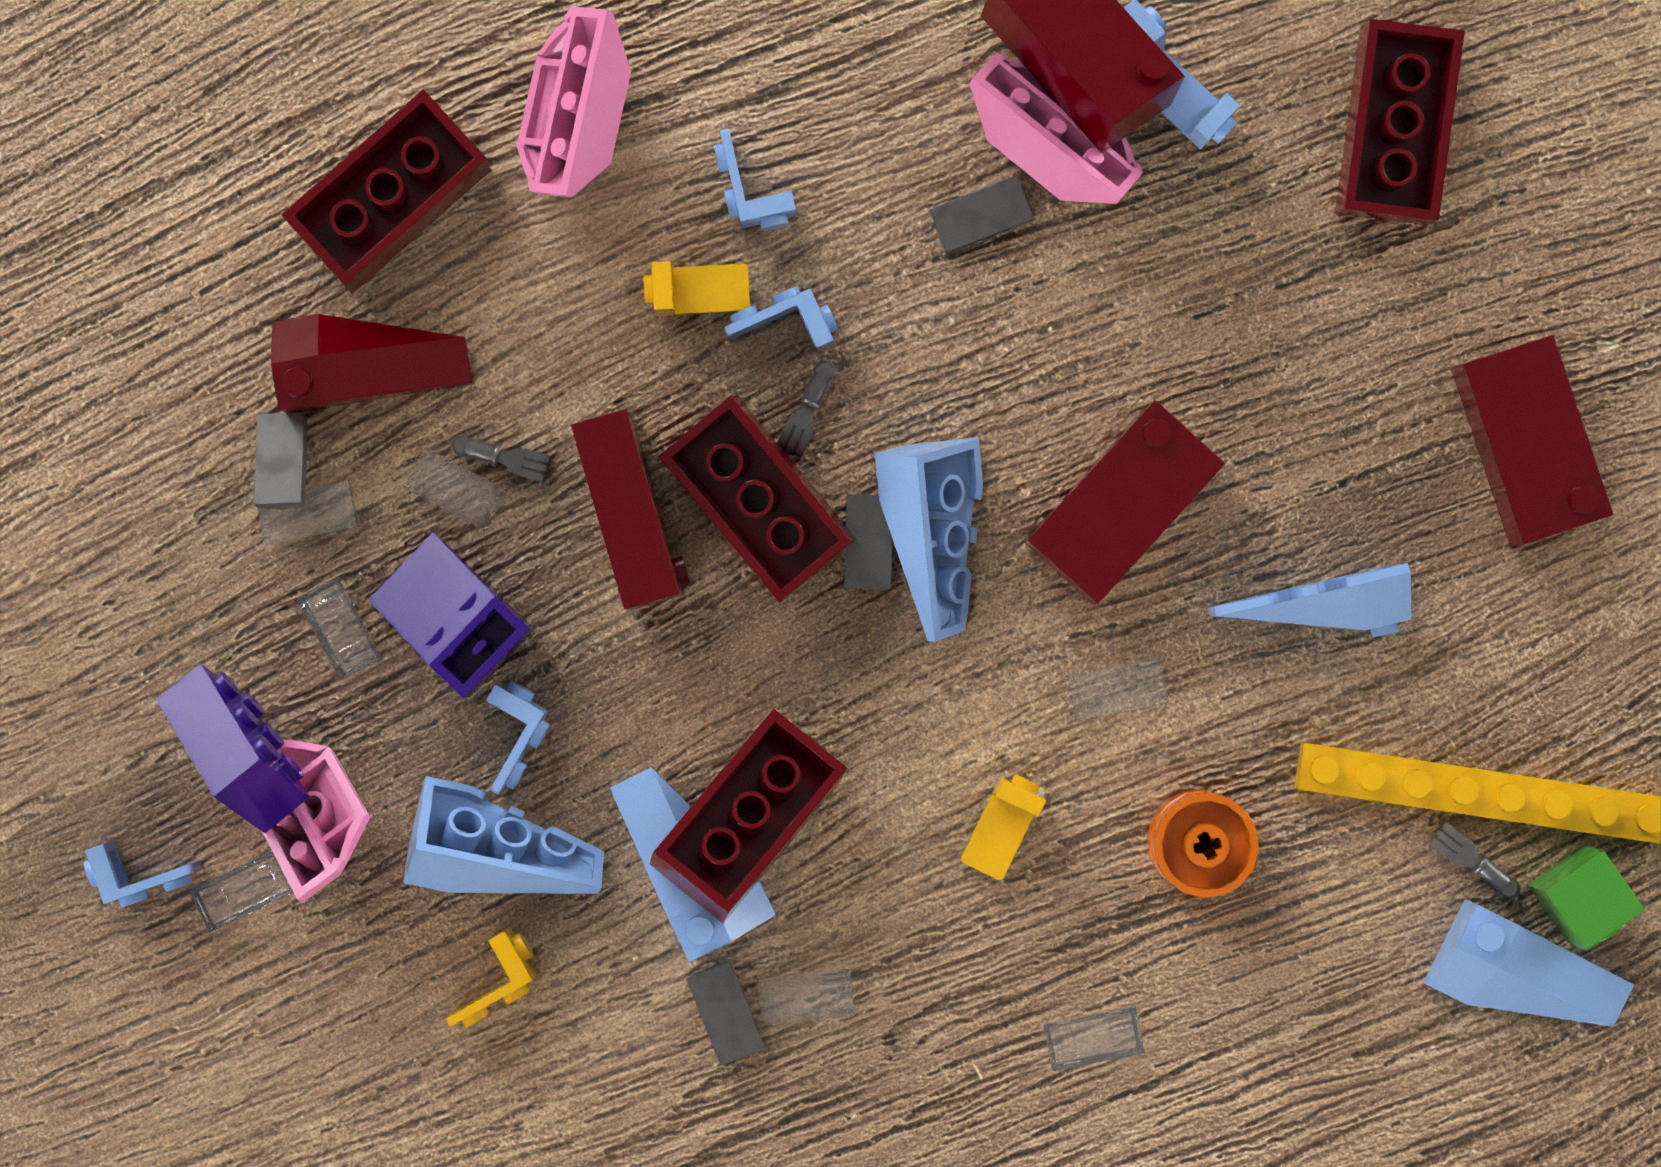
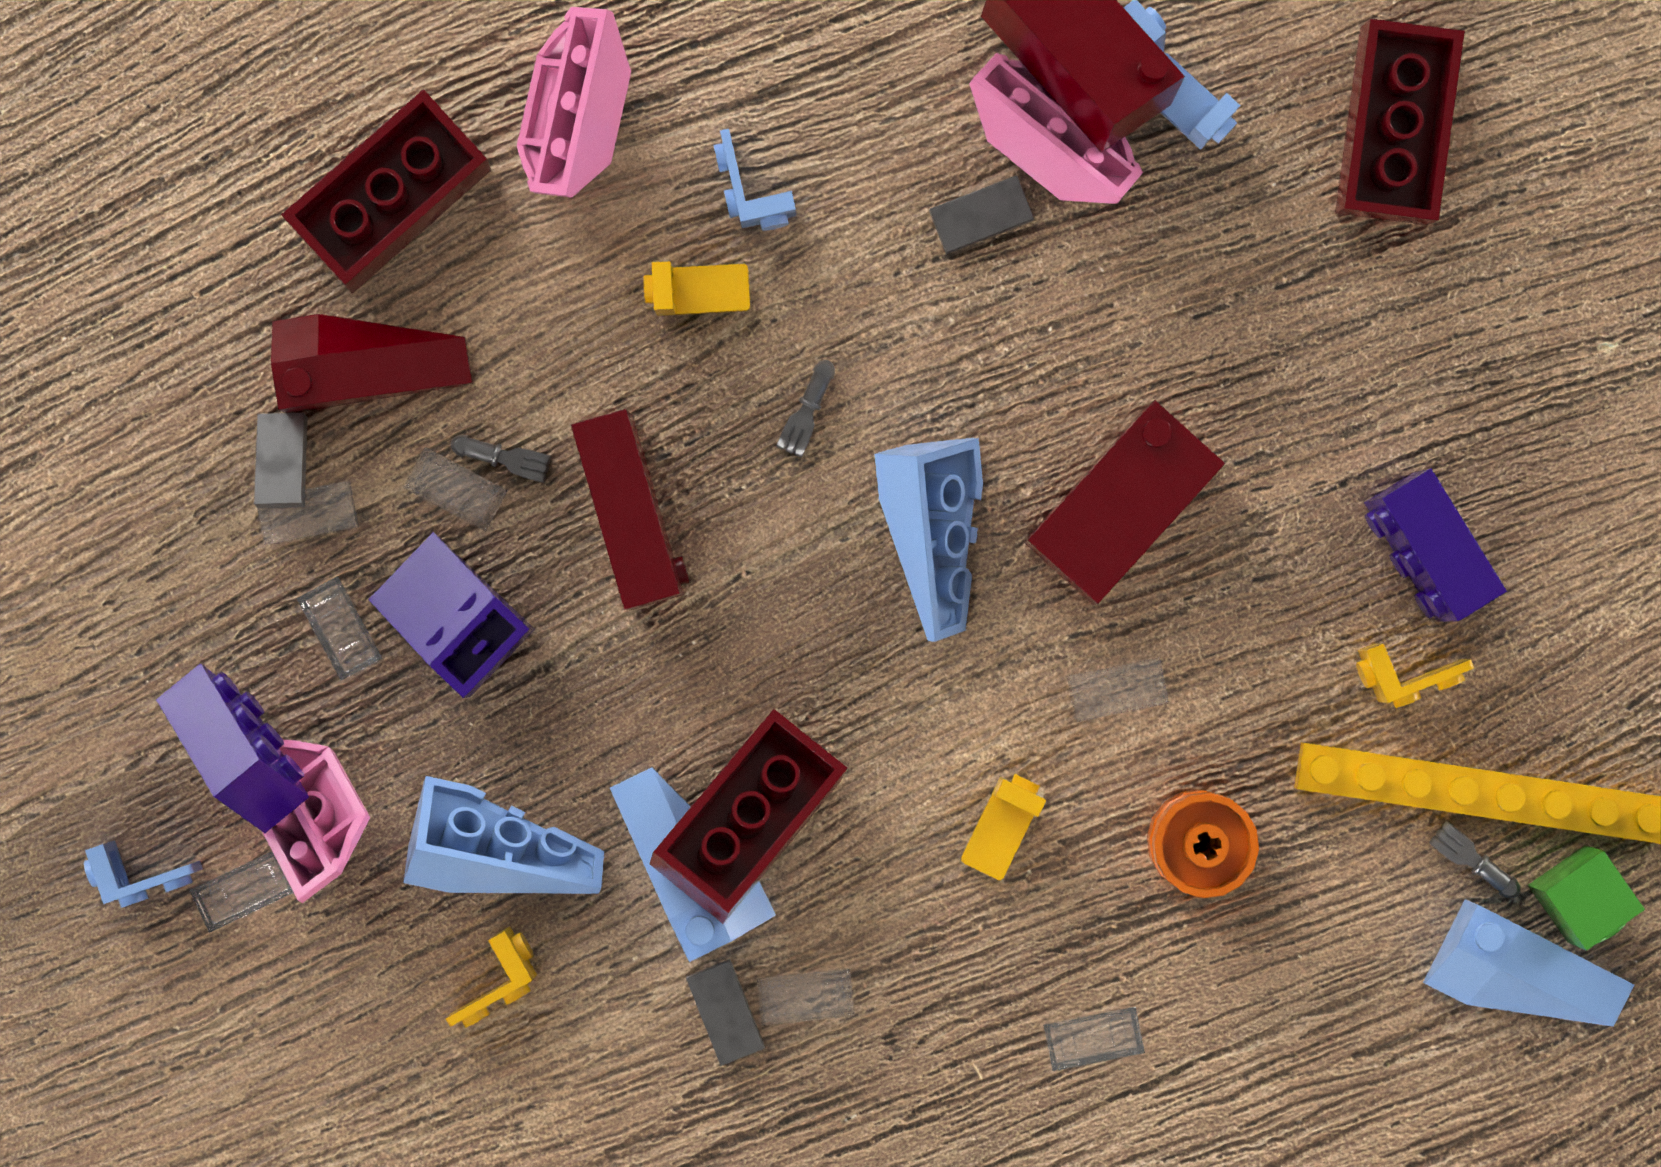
light blue bracket [486,680,550,795] -> none
dark red brick [658,395,857,602] -> none
light blue bracket [724,286,838,352] -> none
flat silver tile [844,494,892,589] -> none
light blue wedge [1208,563,1412,637] -> none
dark red brick [1451,335,1614,546] -> none
none -> yellow bracket [1356,643,1474,708]
none -> dark purple brick [1364,468,1507,622]

